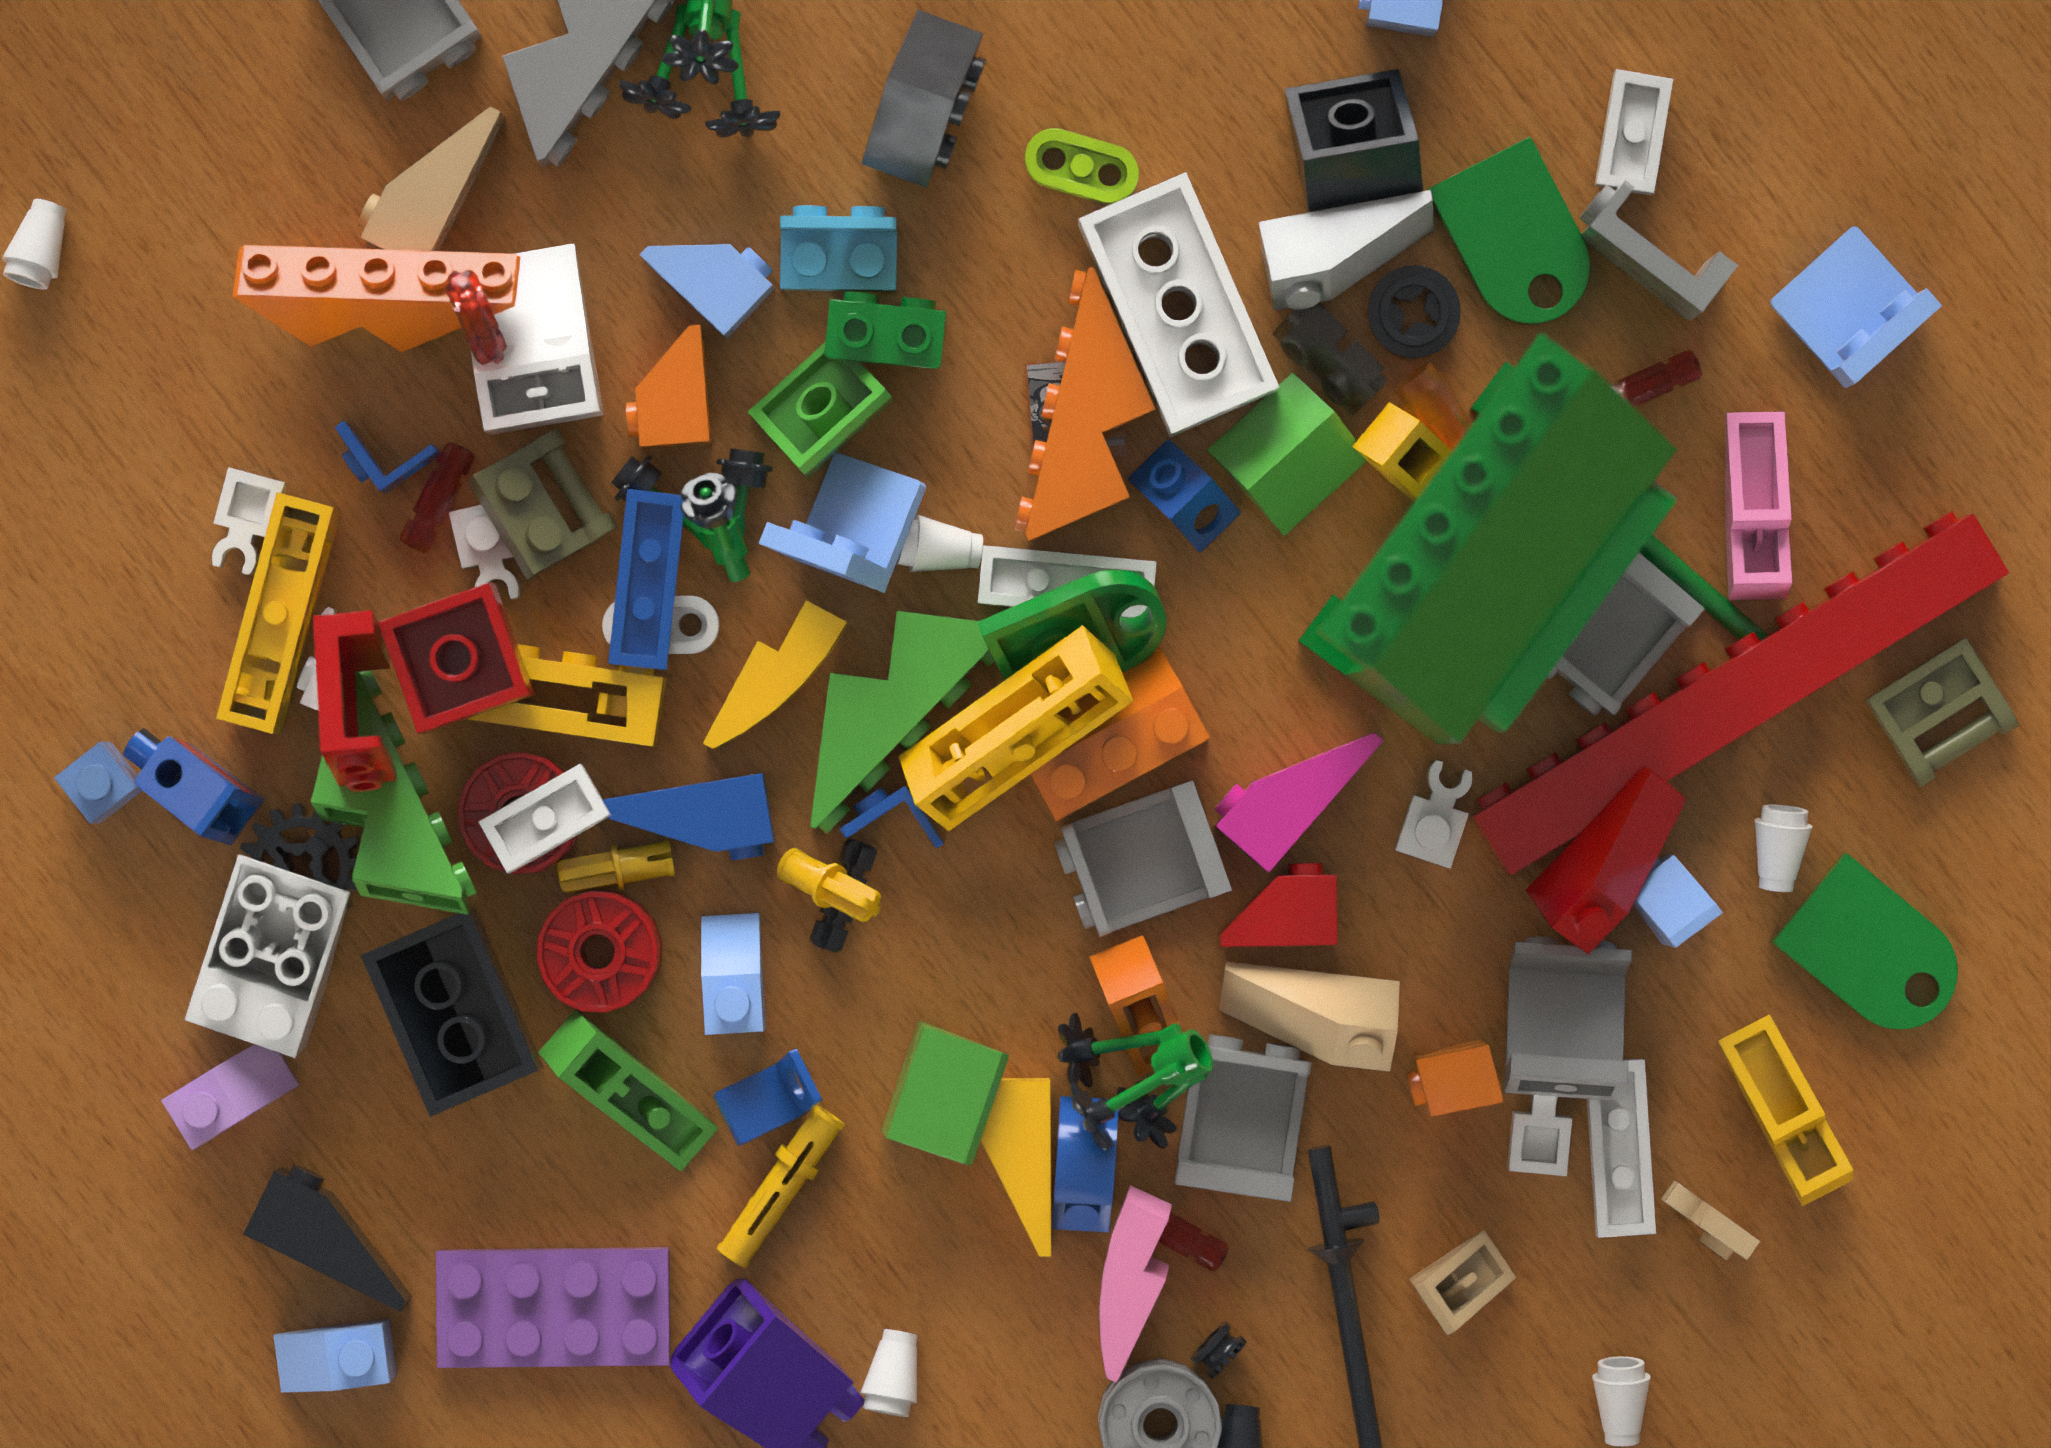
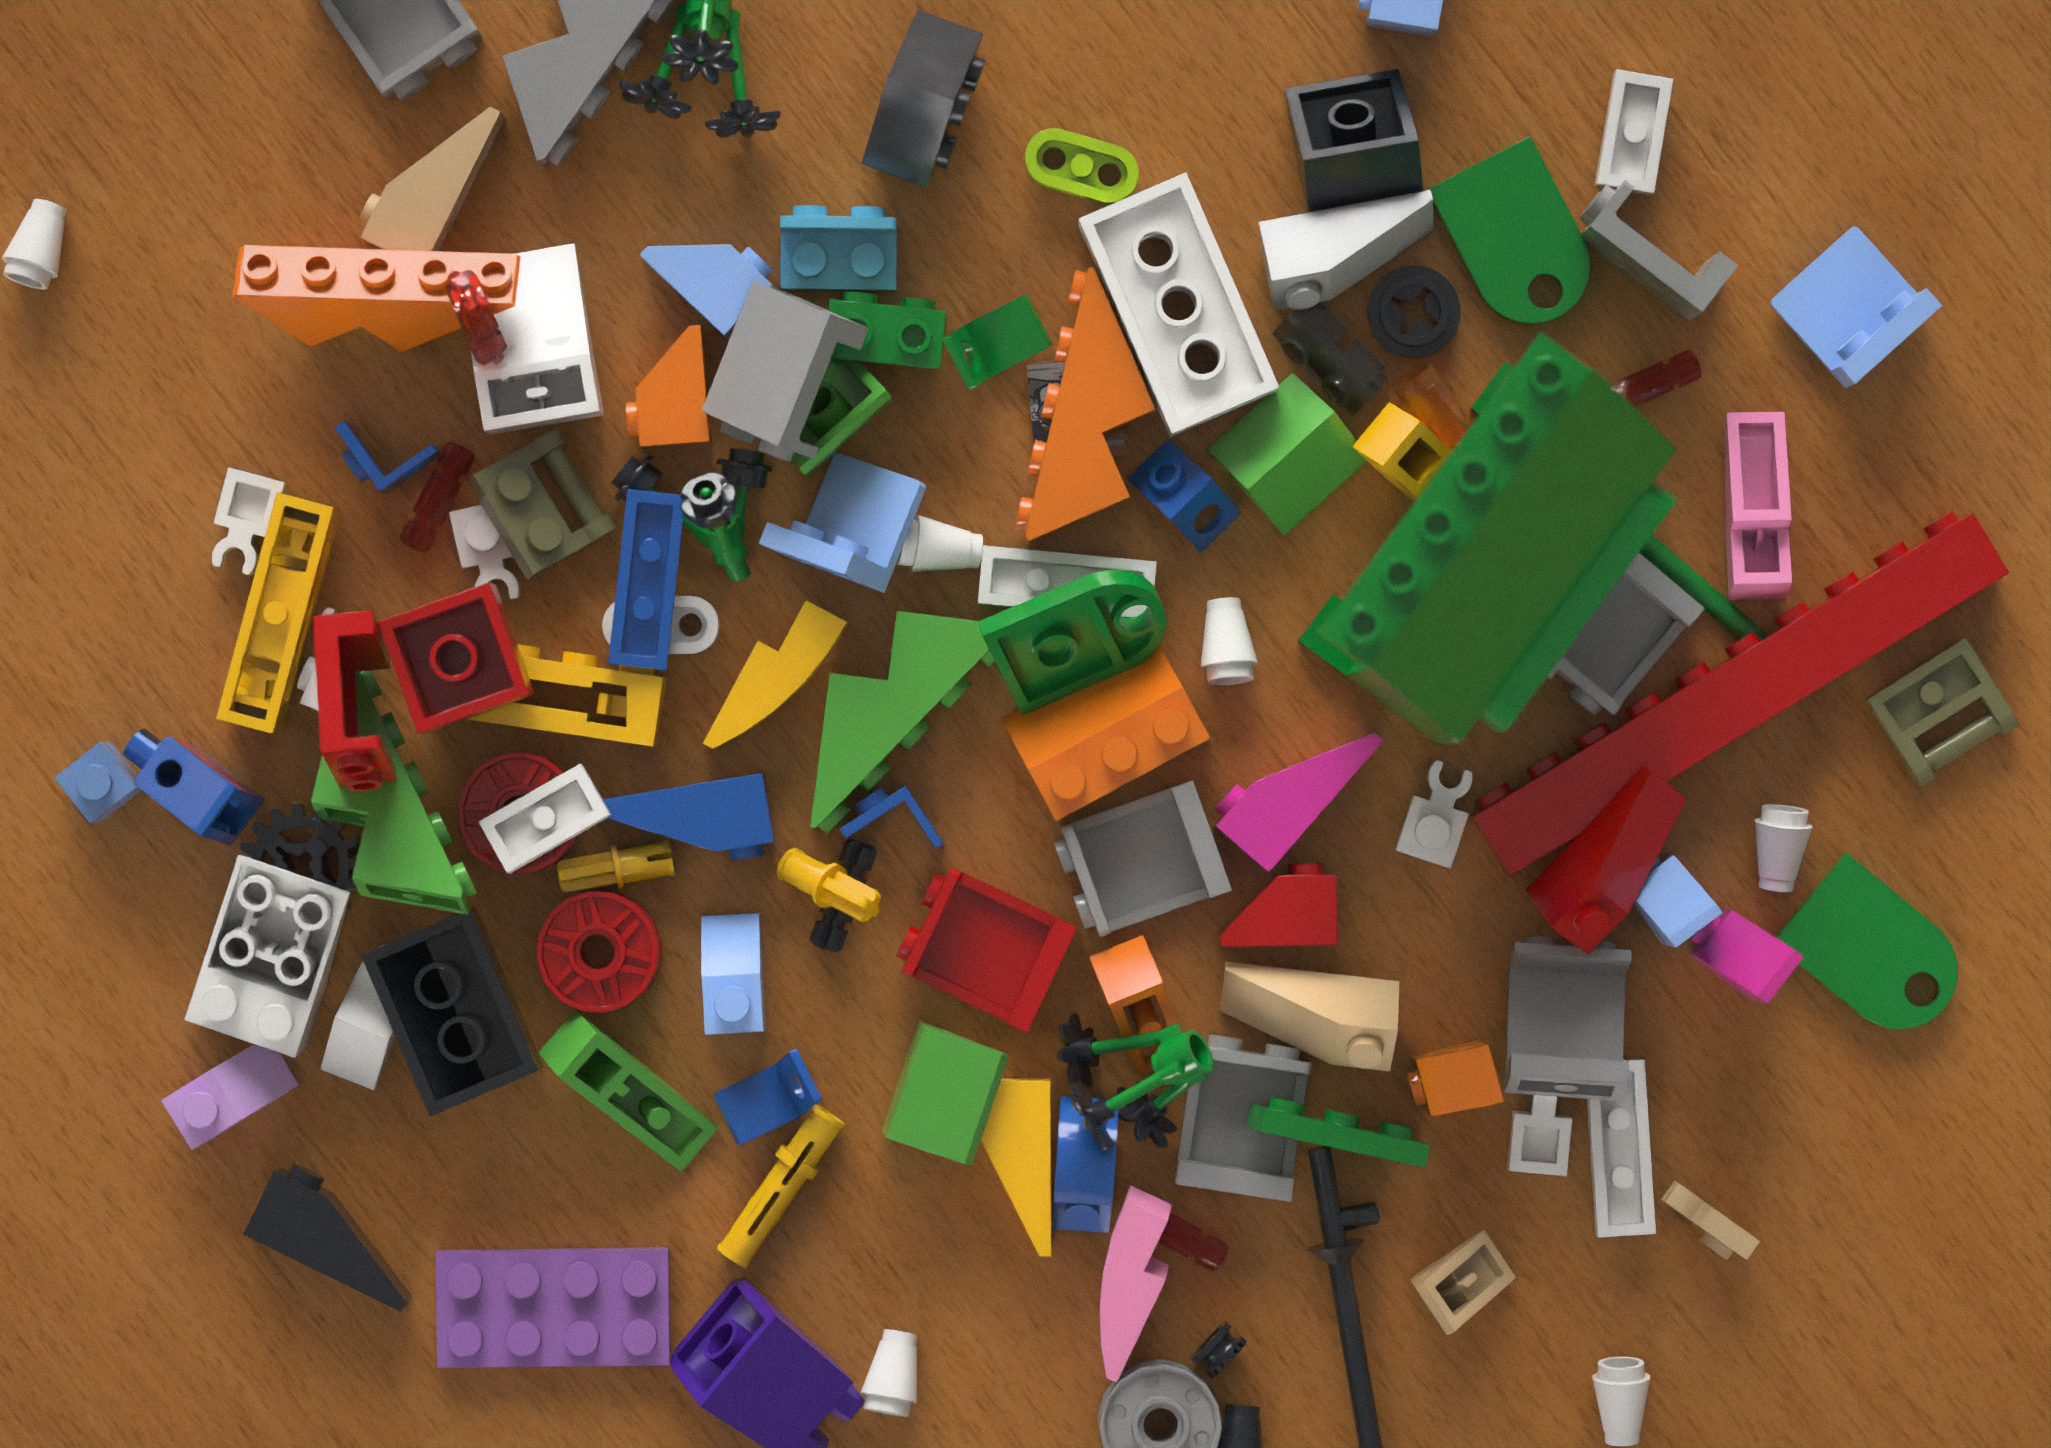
light blue slope [273,1318,397,1392] -> none
yellow brick [898,625,1133,832] -> none
yellow slope [1718,1014,1854,1207] -> none
none -> white slope [321,961,396,1090]
none -> light grey panel [702,281,869,462]
none -> red panel [896,867,1077,1033]
none -> green bracket [943,294,1052,390]
none -> white cone [1200,597,1258,685]
none -> green plate [1246,1097,1431,1168]
none -> dark pink slope [1689,909,1804,1004]

